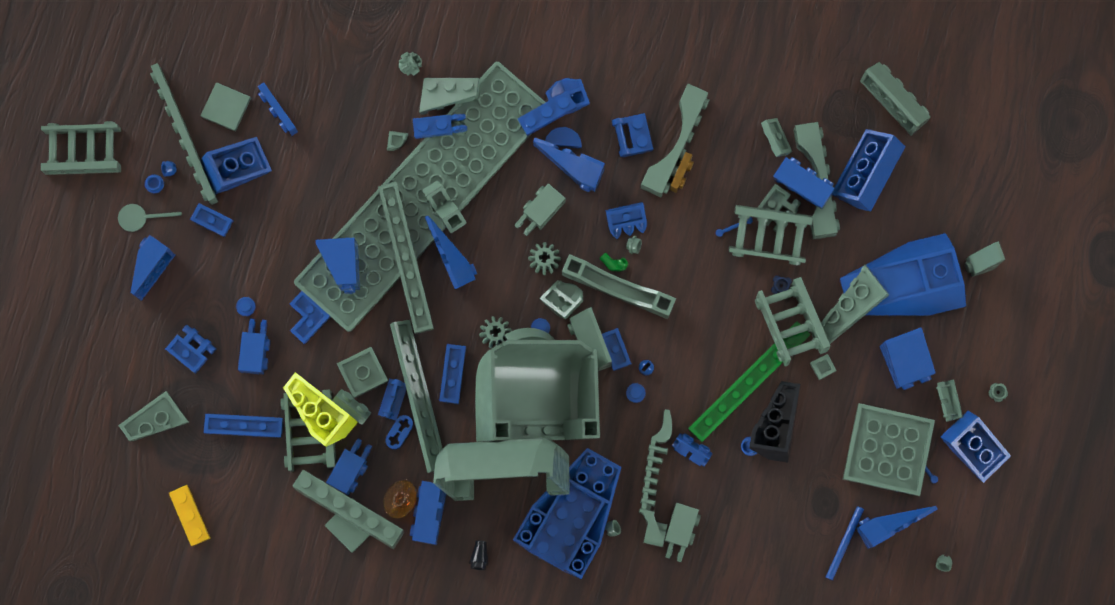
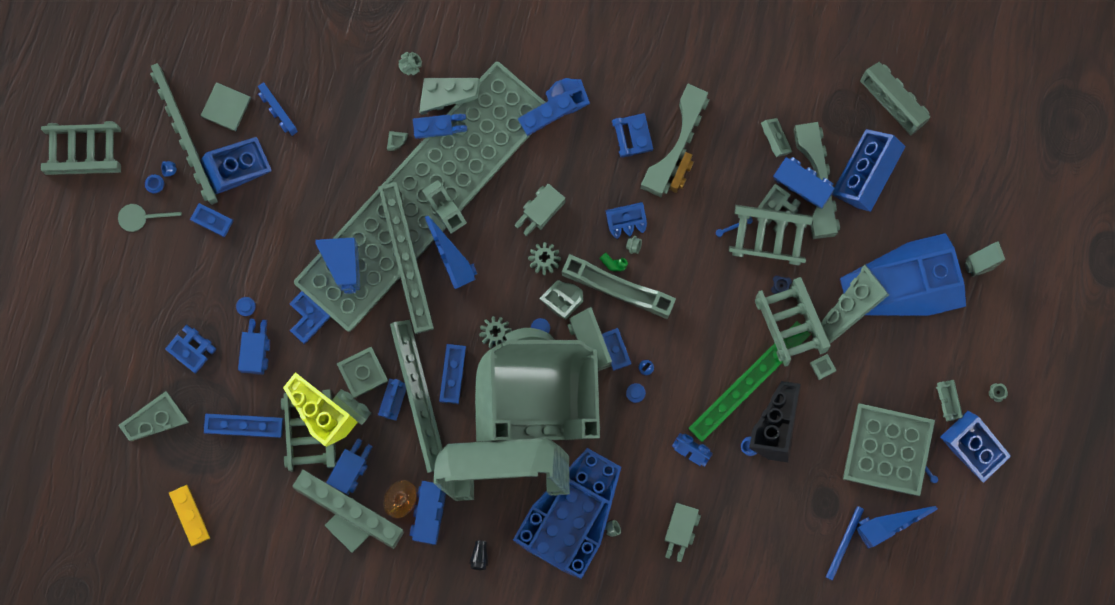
blue slope [131,235,175,301] -> none
blue beam [386,415,414,450] -> none
blue wedge [533,138,605,192] -> none
blue tile [545,127,582,148] -> none
sand green piece [639,409,672,547] -> none
blue slope [879,328,936,390] -> none
sand green hinge [936,554,953,572] -> none

